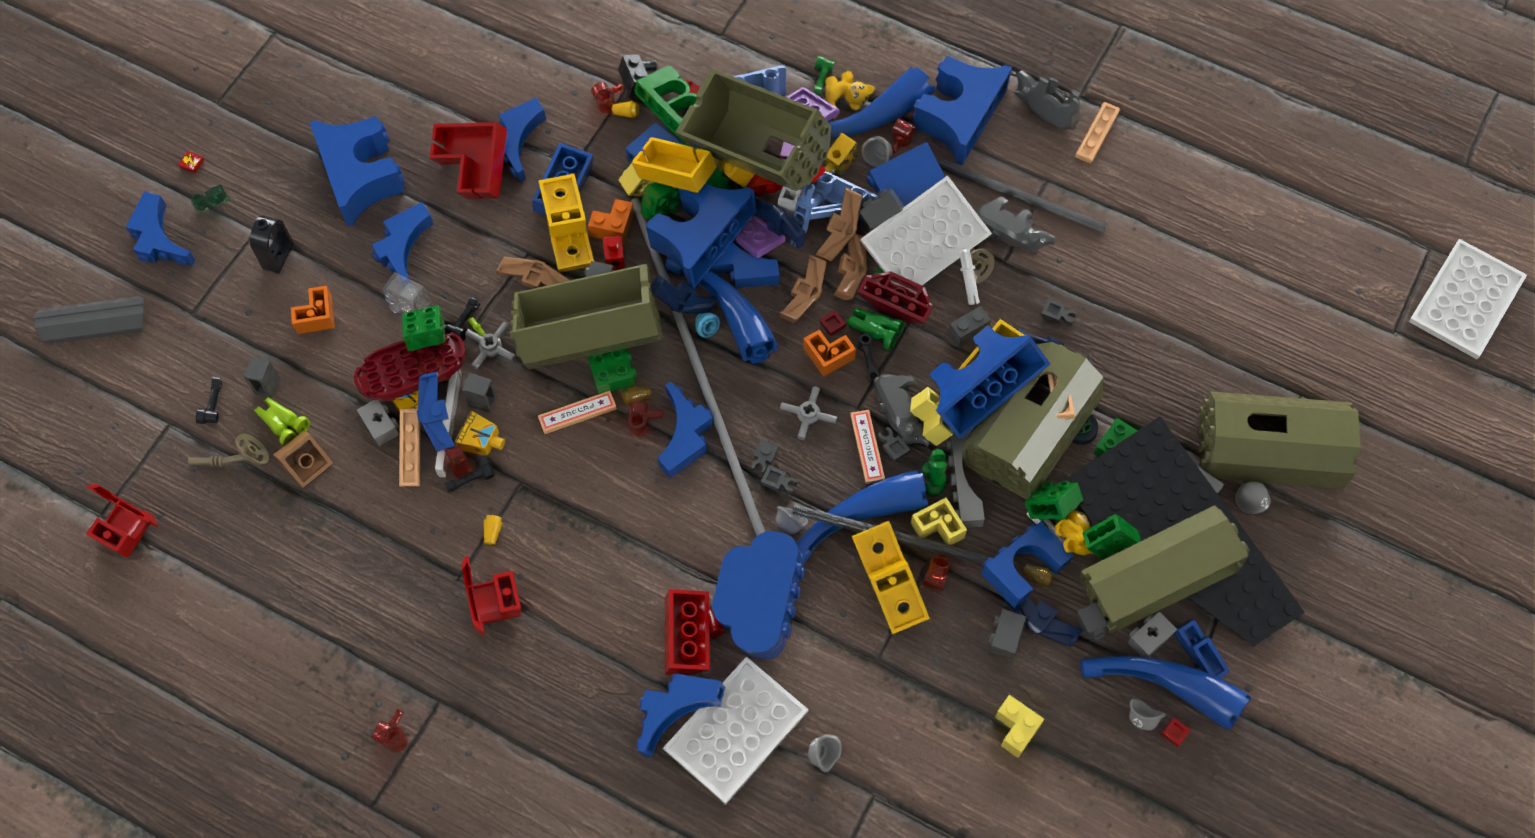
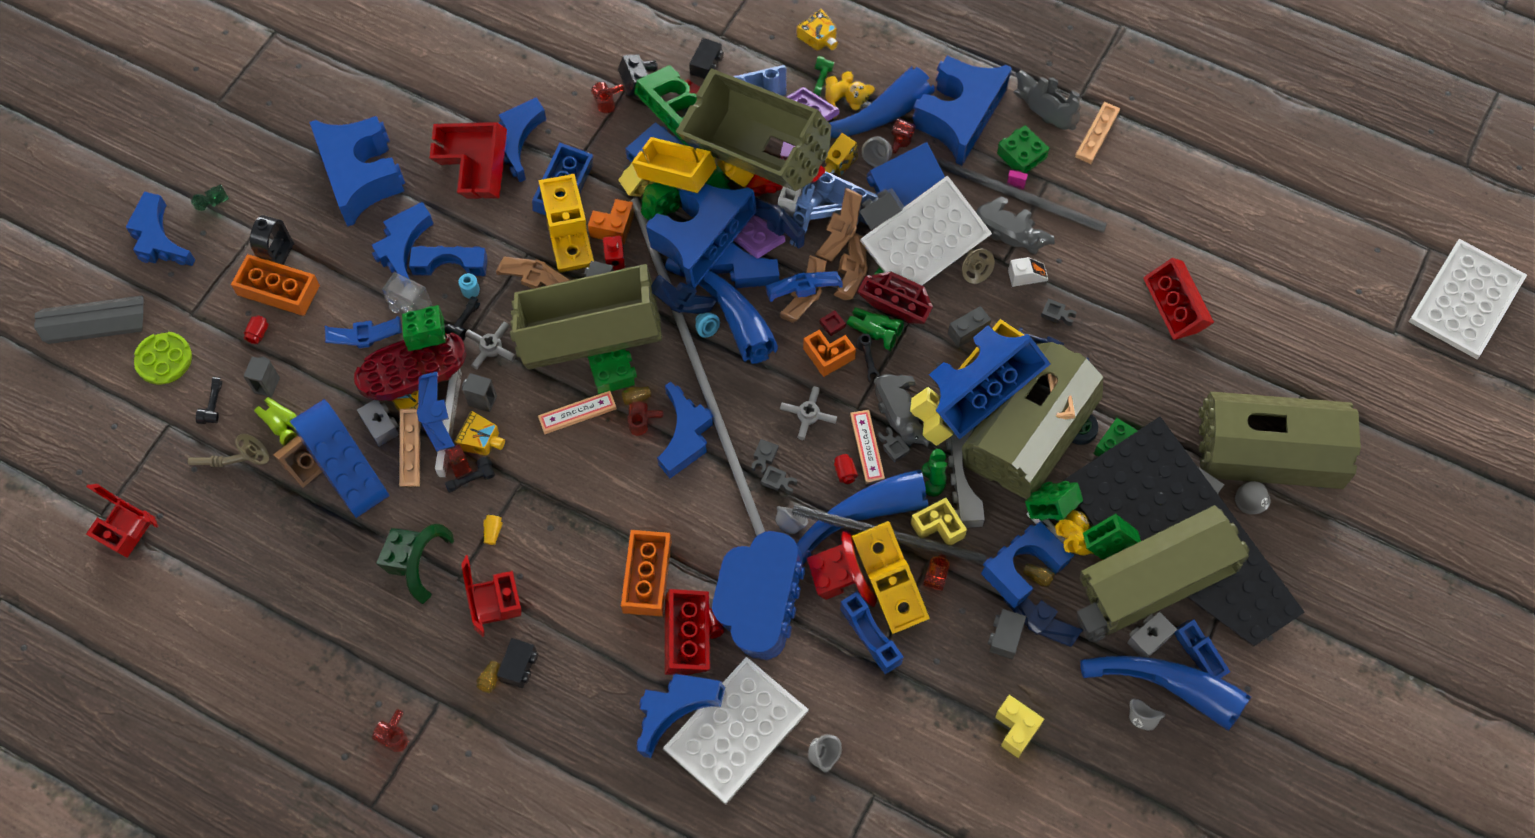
red tile [178,151,204,174] -> none
orange brick [291,286,335,334] -> none
lime helmet [468,317,486,337] -> none
yellow cone [612,101,639,118] -> none
white axle [959,249,980,305] -> none
red tile [1161,717,1191,747] -> none
none -> lime tile [134,332,192,385]
none -> orange brick [231,254,320,316]
none -> red brick [244,315,269,344]
none -> blue brick [290,399,389,518]
none -> blue plate [325,316,402,348]
none -> dark green piece [376,524,454,604]
none -> blue arch [409,246,488,276]
none -> medium azure brick [458,273,480,299]
none -> clear yellow cone [476,661,501,693]
none -> black brick [497,638,538,689]
none -> orange brick [621,530,672,617]
none -> black brick [689,38,724,79]
none -> blue plate [766,271,843,302]
none -> yellow torso [797,9,838,50]
none -> red piece [807,531,877,607]
none -> red brick [834,454,858,484]
none -> blue arch [840,591,903,675]
none -> green brick [997,125,1050,174]
none -> dark pink plate [1006,170,1028,190]
none -> white slope [1008,257,1048,287]
none -> red slope [1143,258,1214,340]

